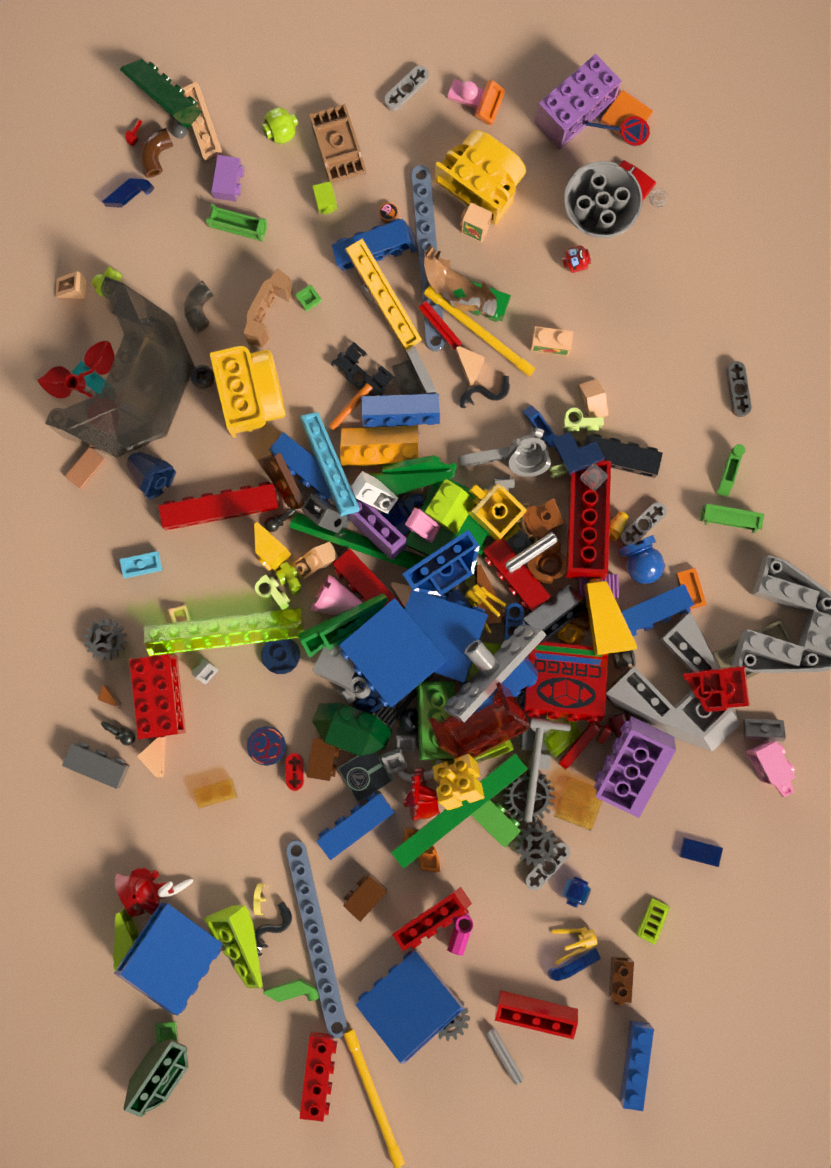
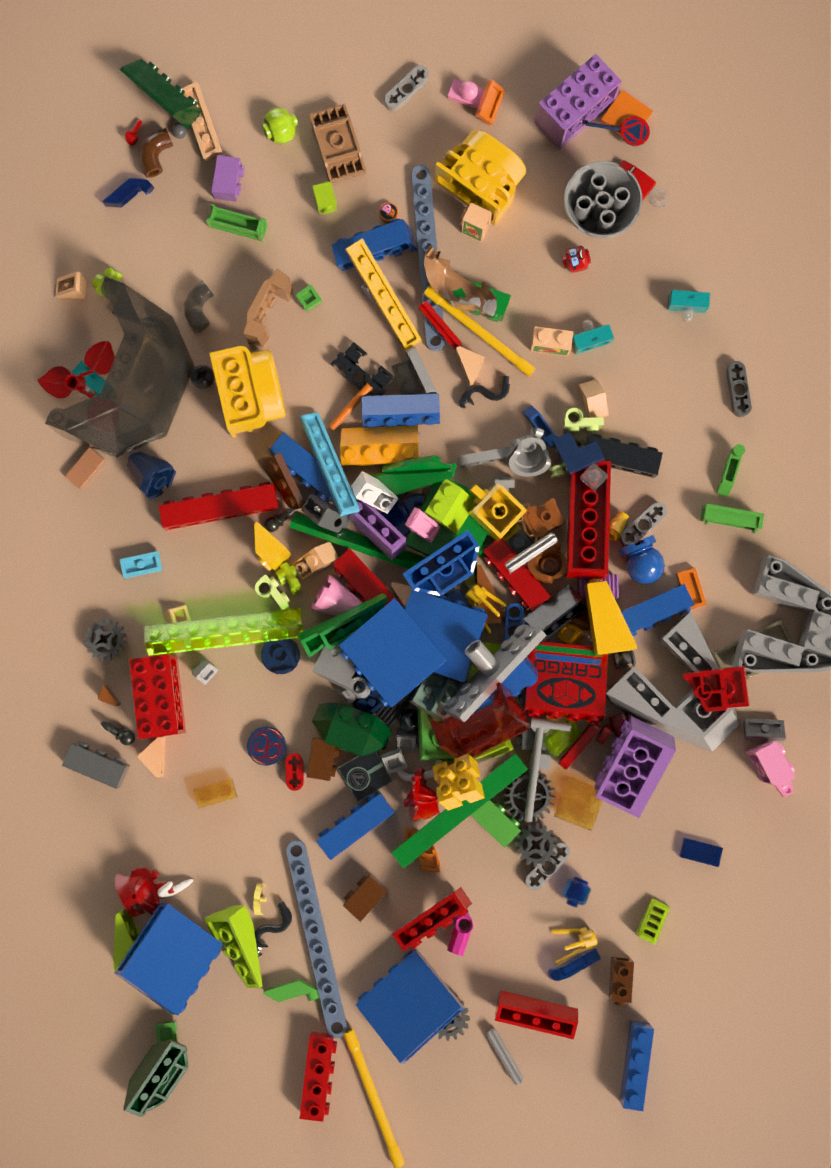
none -> sand green slope [409,673,461,722]
none -> teal piece [572,319,614,355]
none -> teal piece [667,290,710,322]

